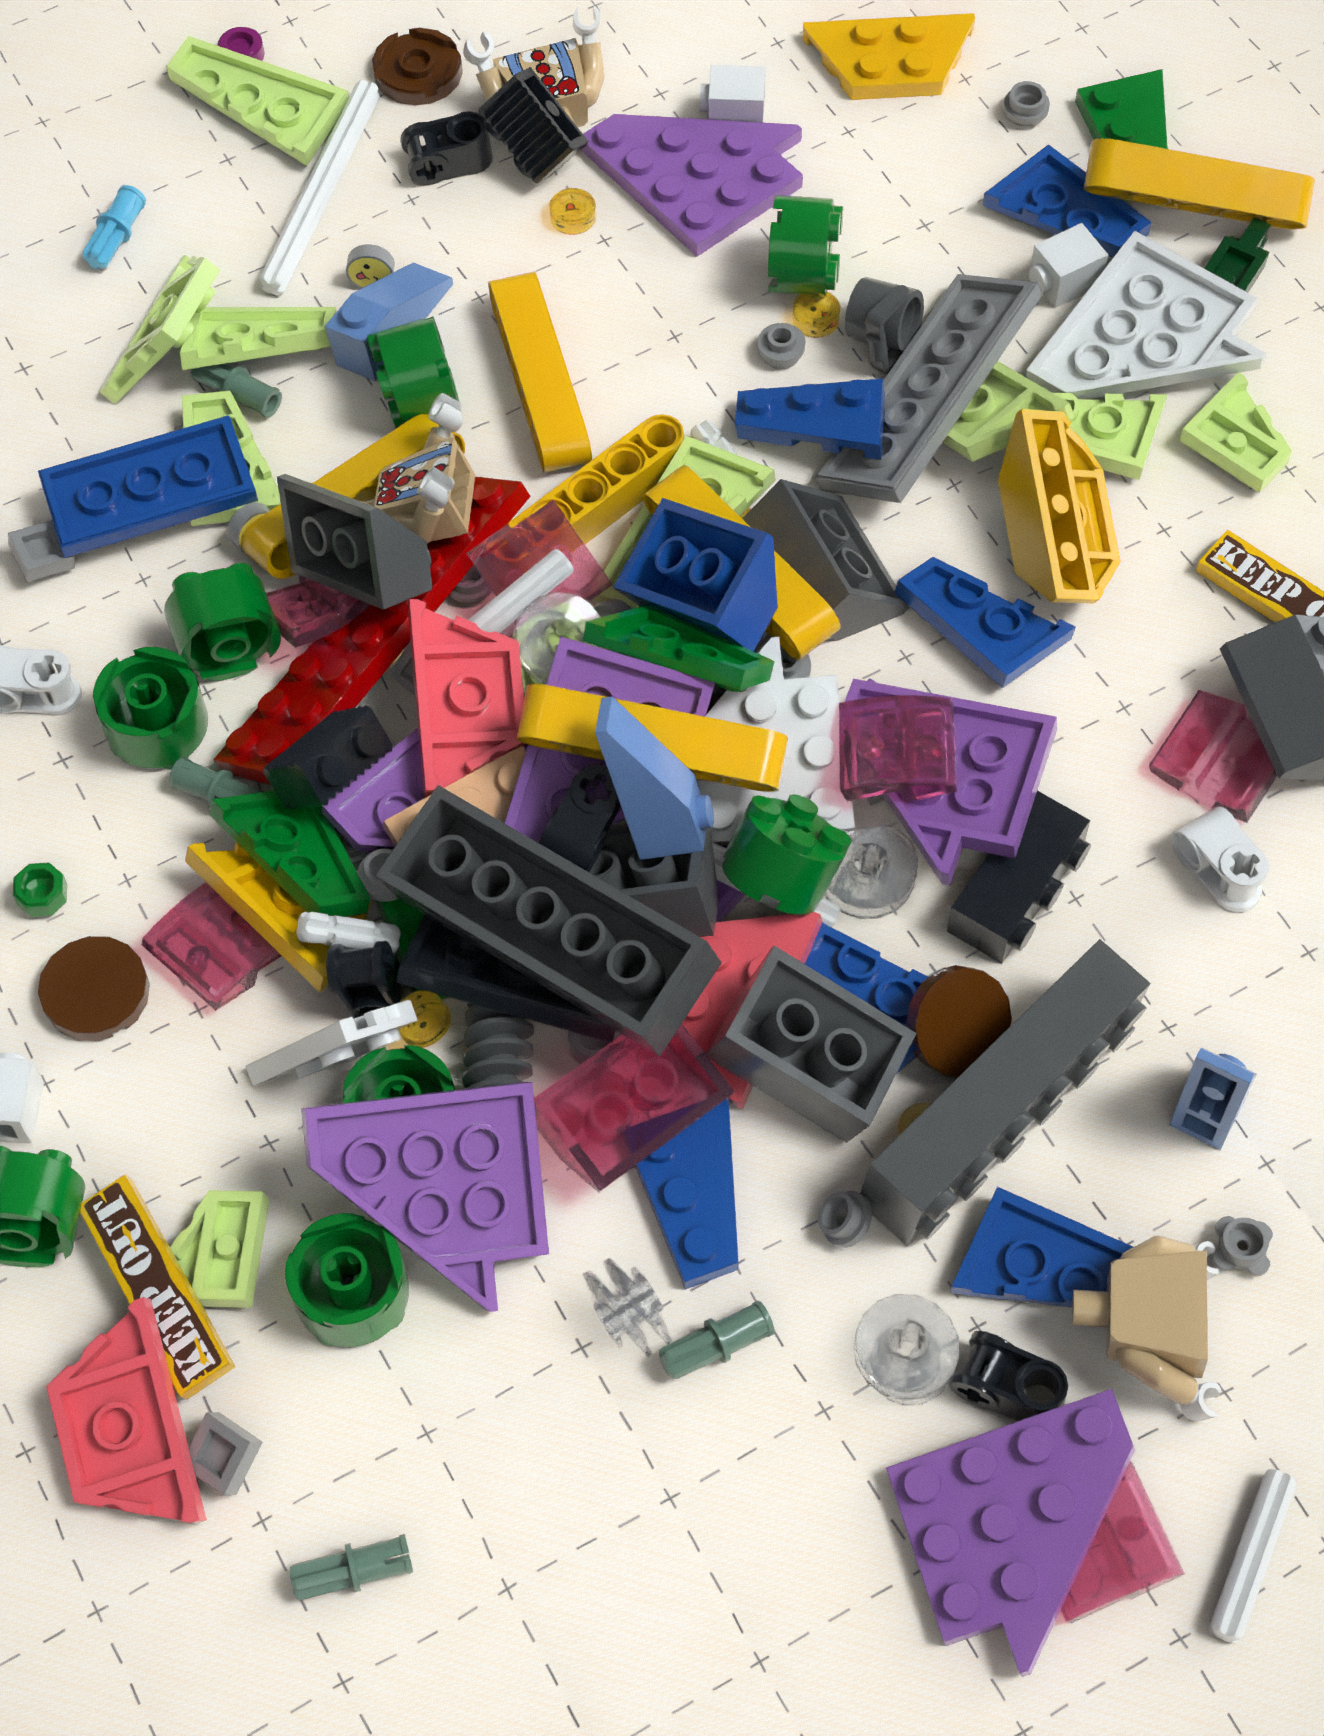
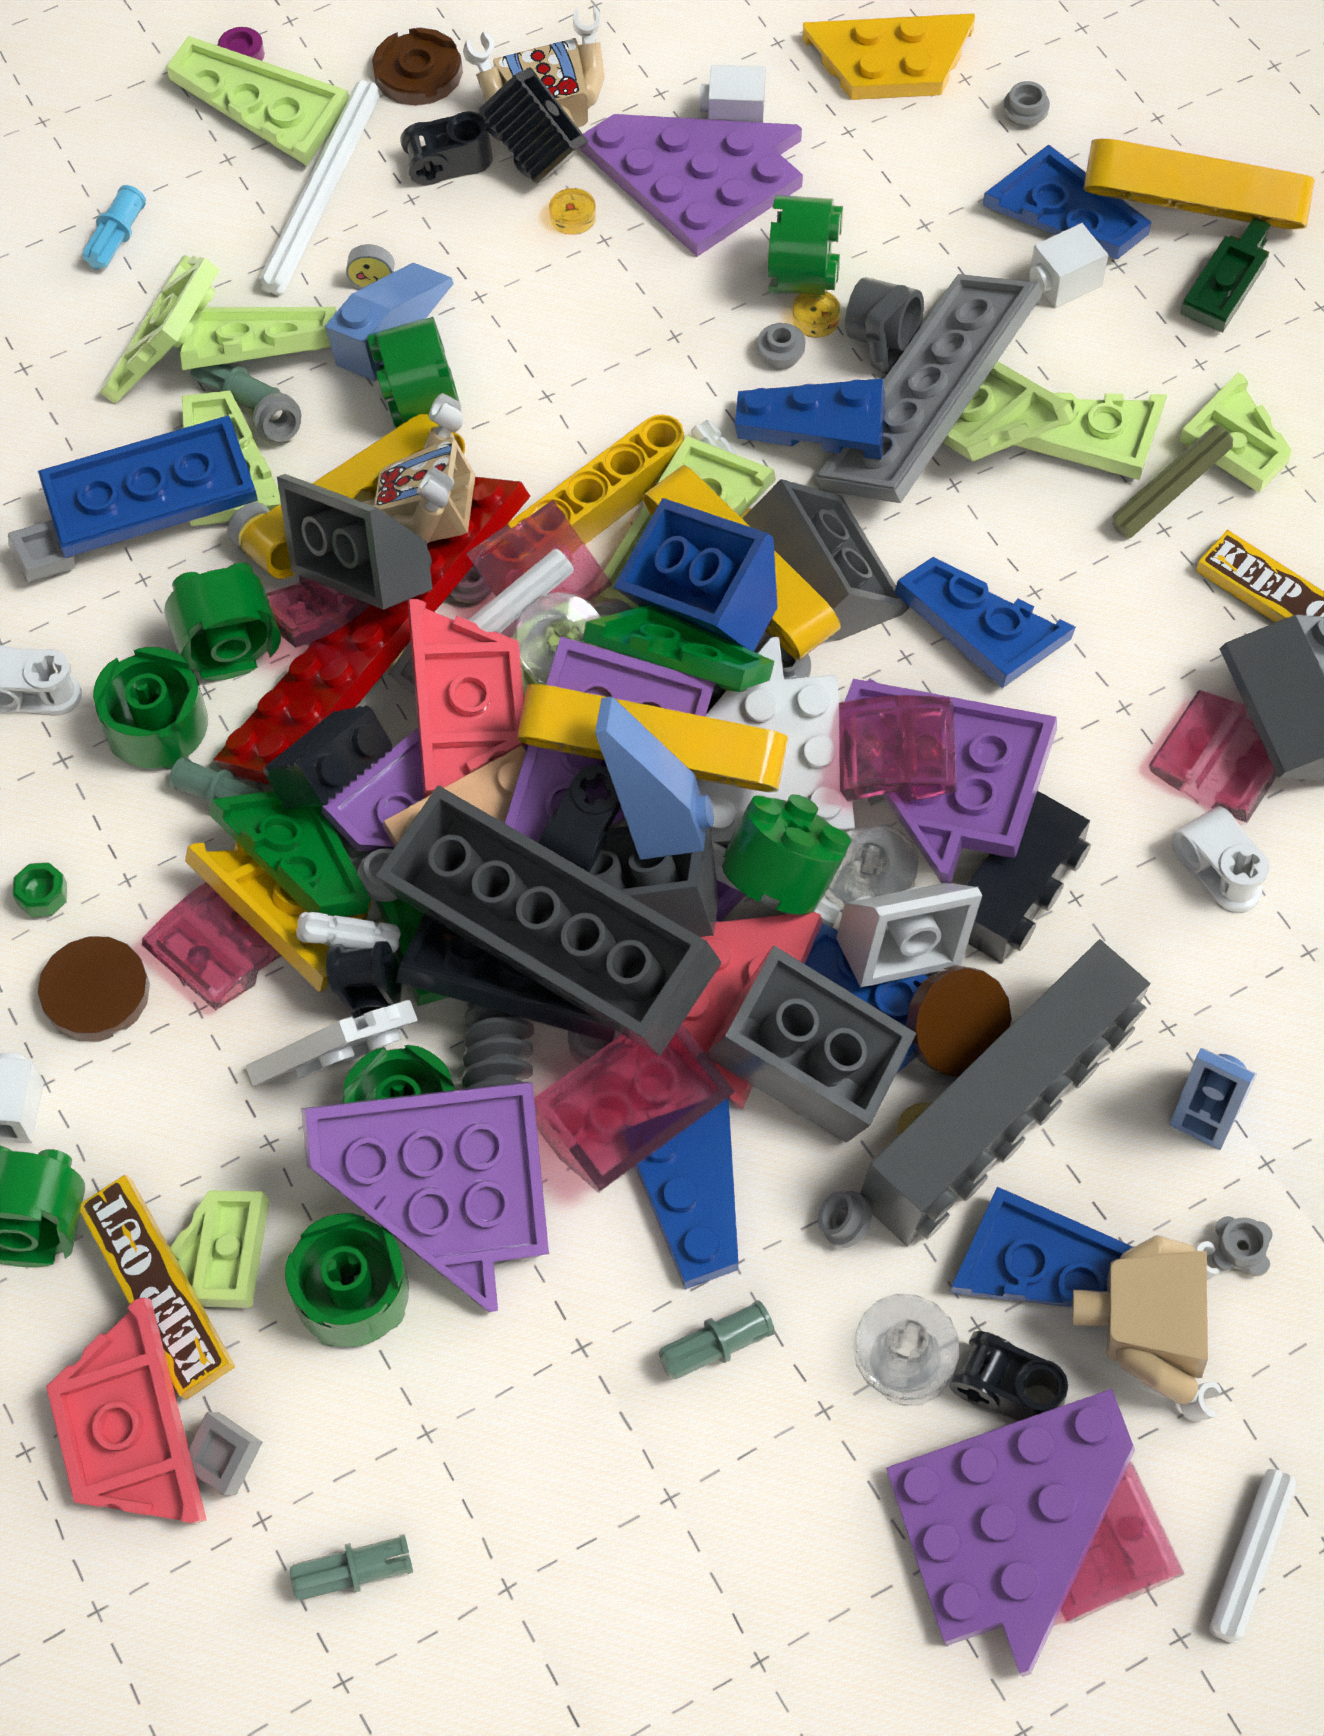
clear yellow tile [398,990,451,1048] -> none
yellow beam [488,271,592,473] -> none
clear piece [583,1257,672,1358] -> none
yellow wedge [998,409,1121,604] -> none
white wing [1026,231,1266,399] -> none
green wing [1075,69,1168,201] -> none
none -> light grey plate [252,393,302,442]
none -> white slope [836,883,982,987]
none -> olive axle [1112,425,1233,538]

